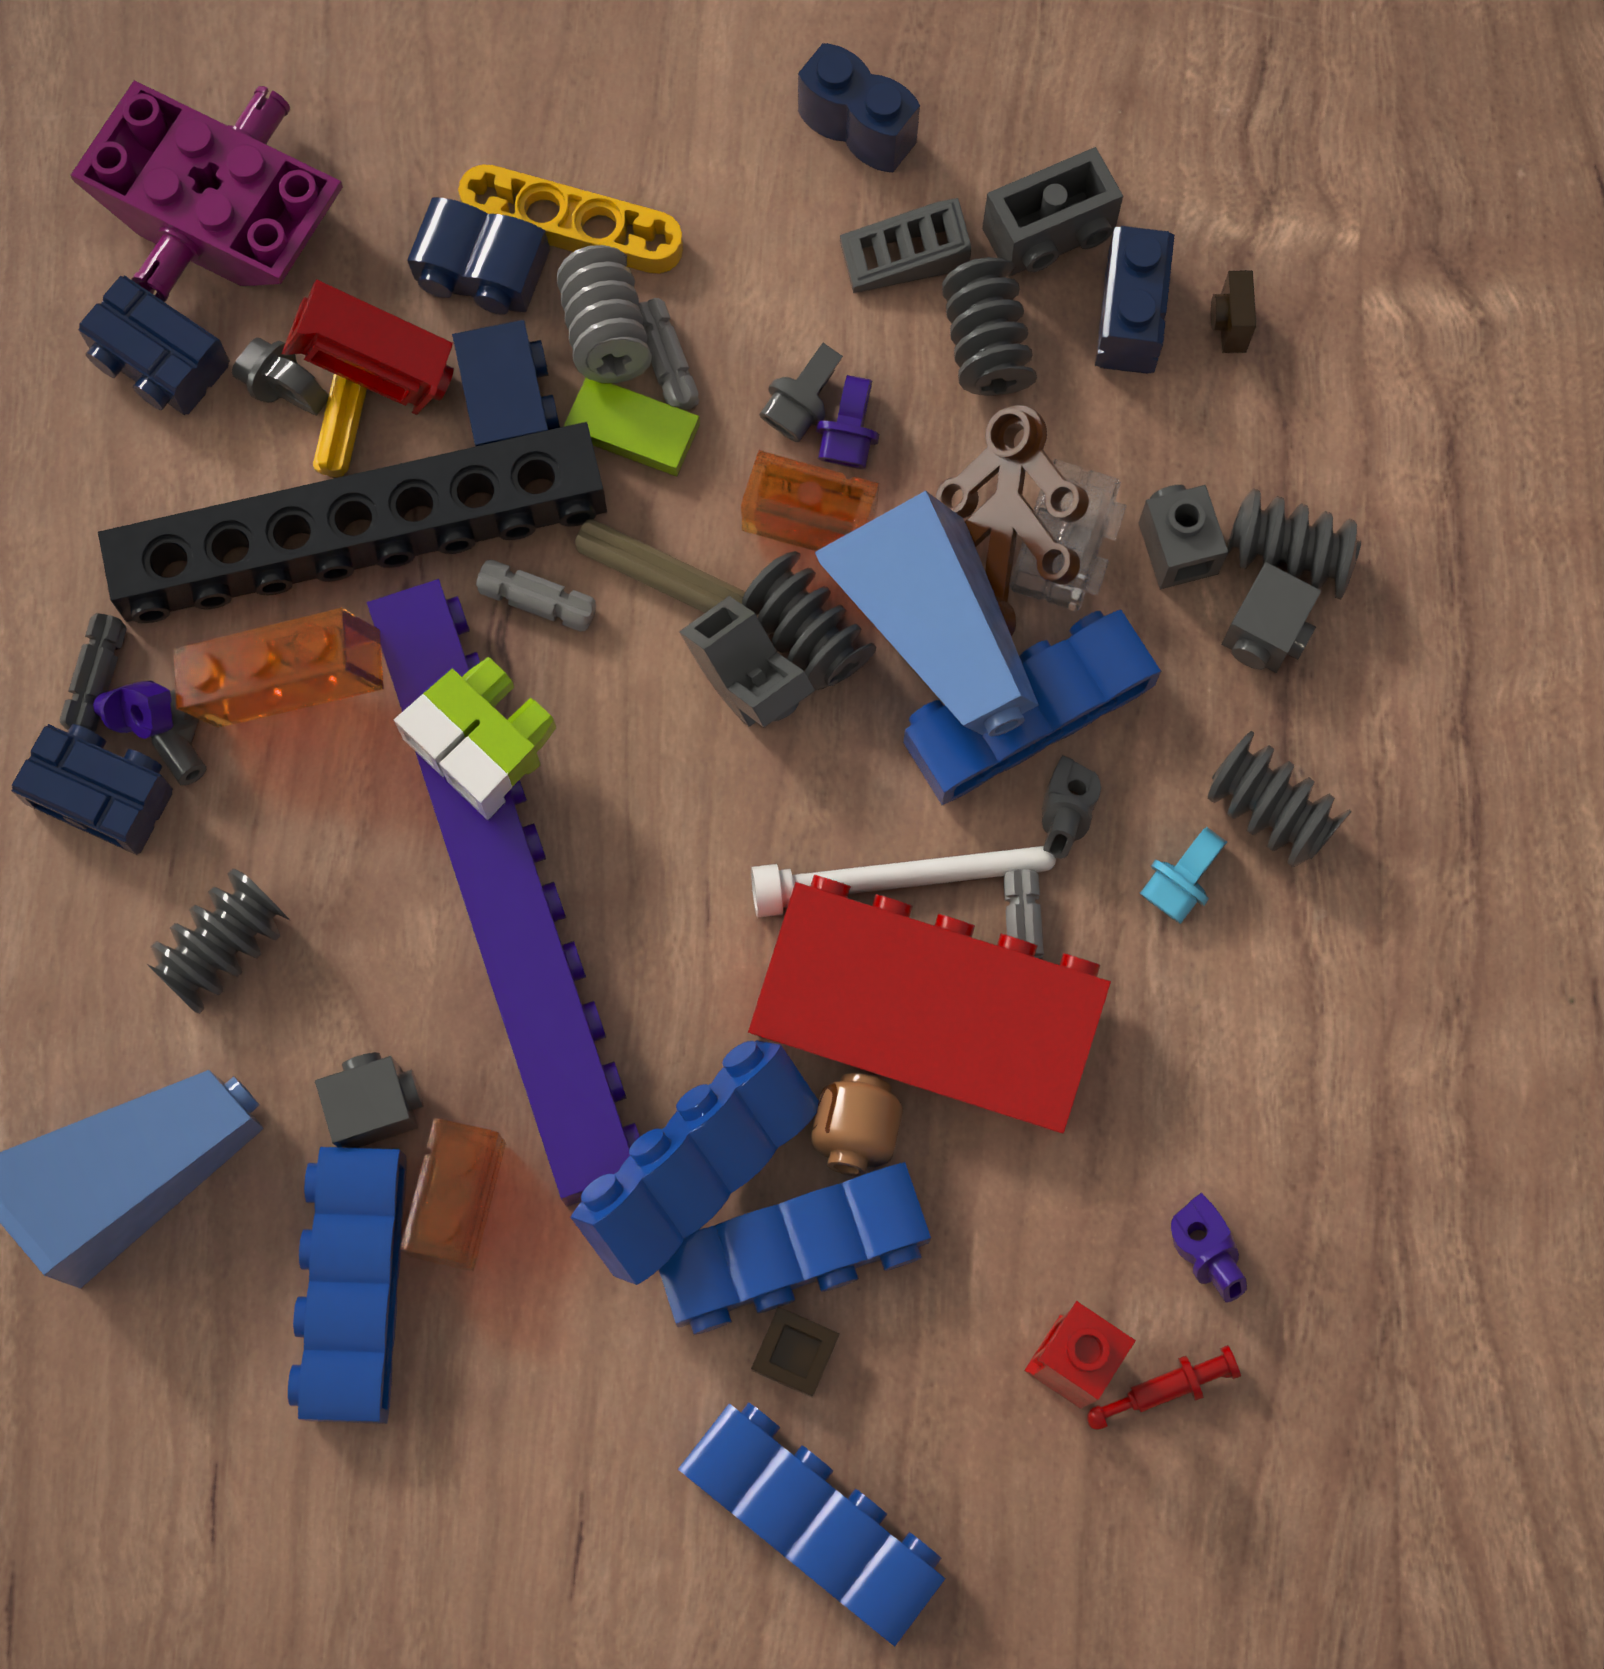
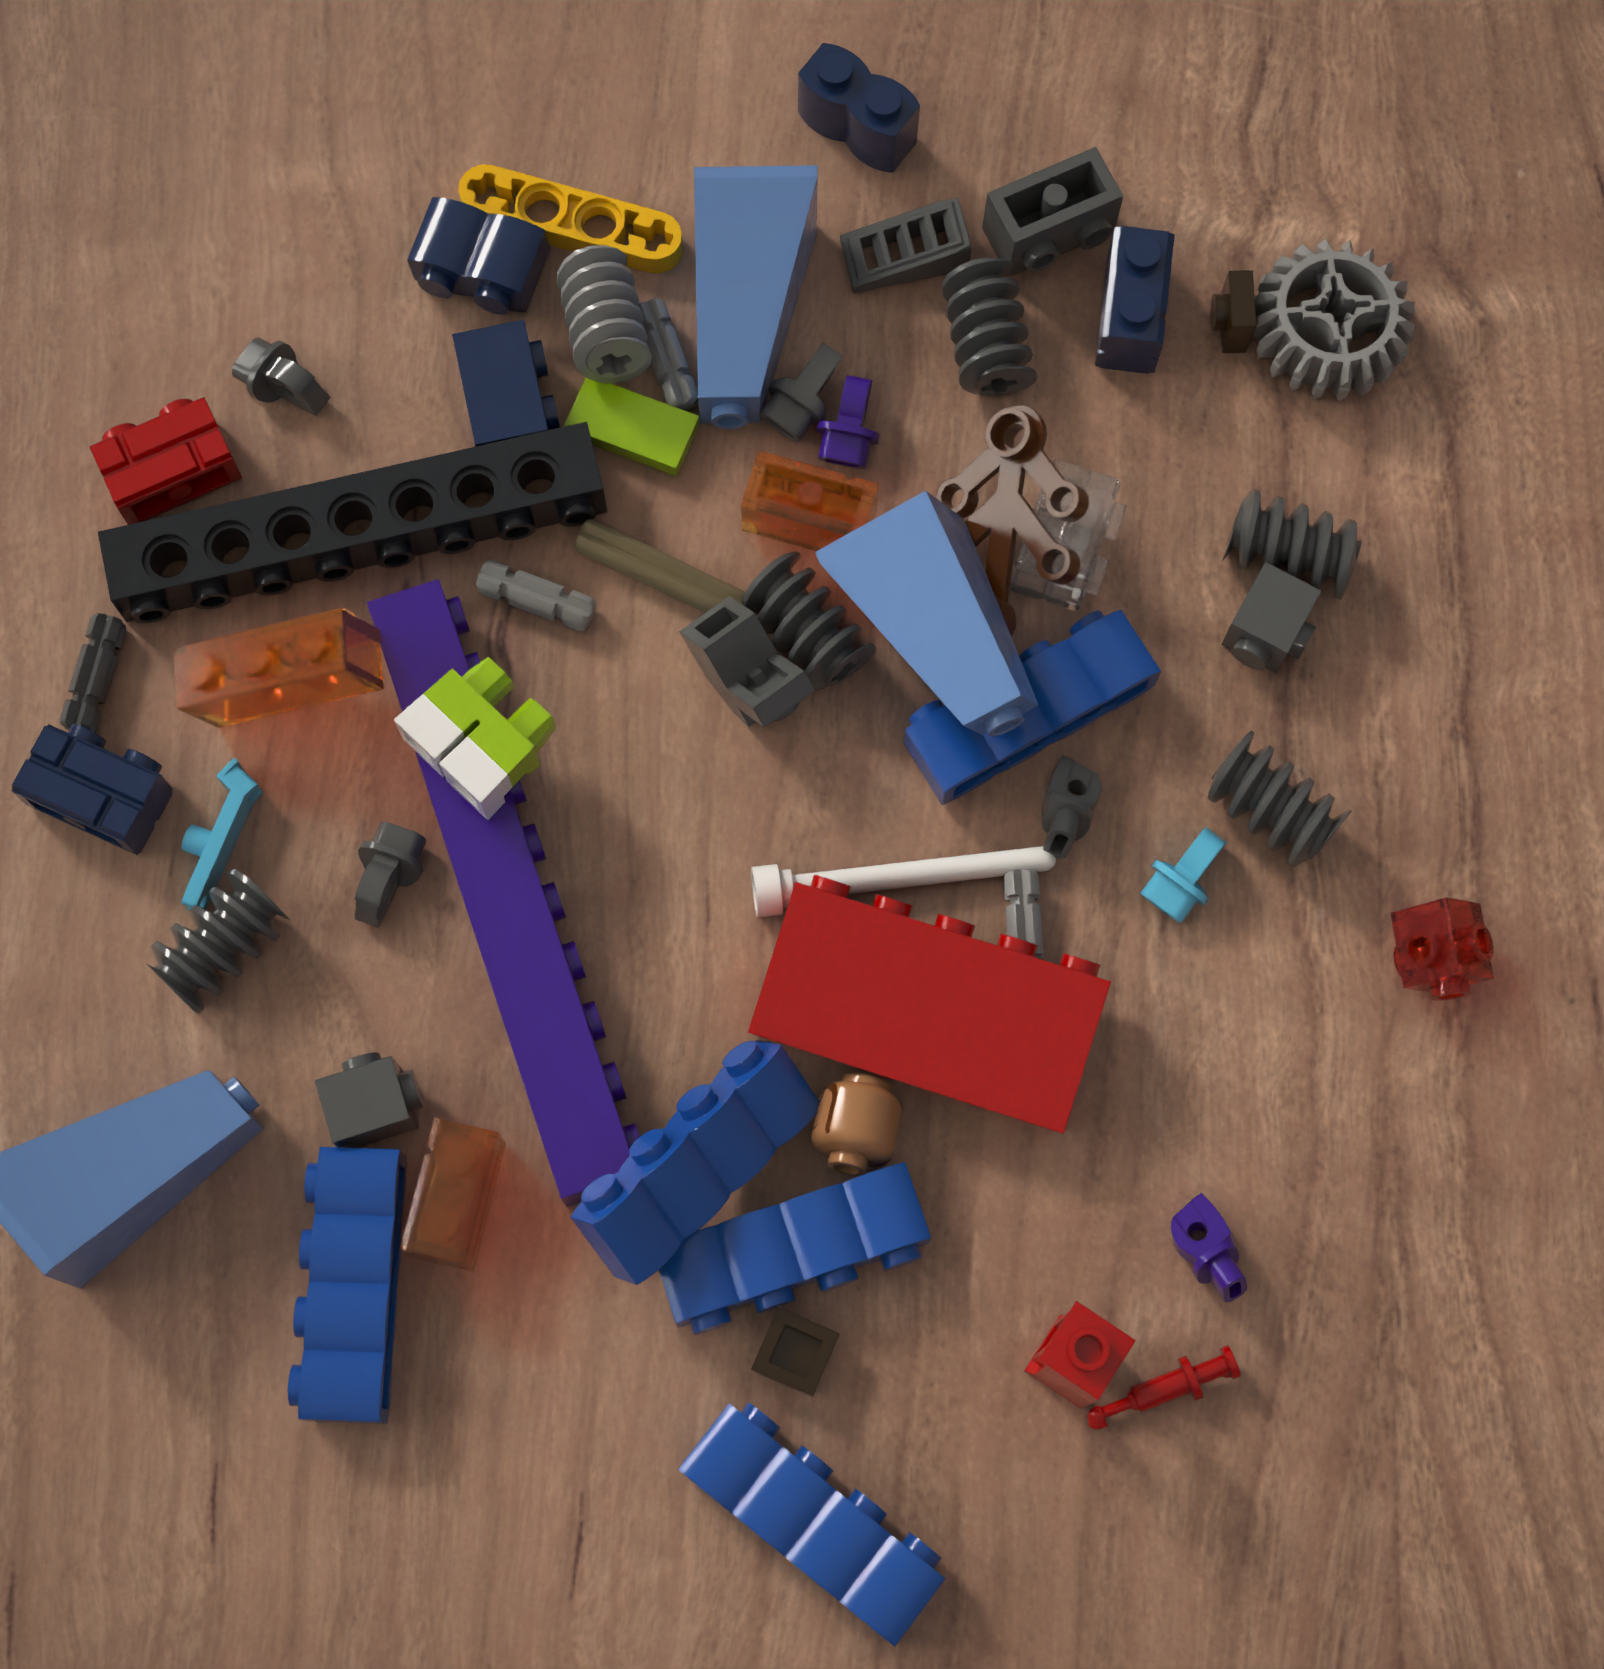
magenta slope [70,80,343,302] -> none
dark blue brick [78,275,230,415] -> none
dark purple piece [93,681,174,739] -> none
dark grey arm [151,688,206,785] -> none
red window [281,279,454,415] -> none
yellow axle [313,374,367,478] -> none
dark grey brick [1138,485,1228,590] -> none
none -> red brick [90,397,242,525]
none -> medium azure piece [181,758,263,910]
none -> dark grey piece [354,822,427,928]
none -> medium blue slope [694,165,818,429]
none -> light grey gear [1252,238,1415,402]
none -> clear red brick [1390,897,1494,1001]

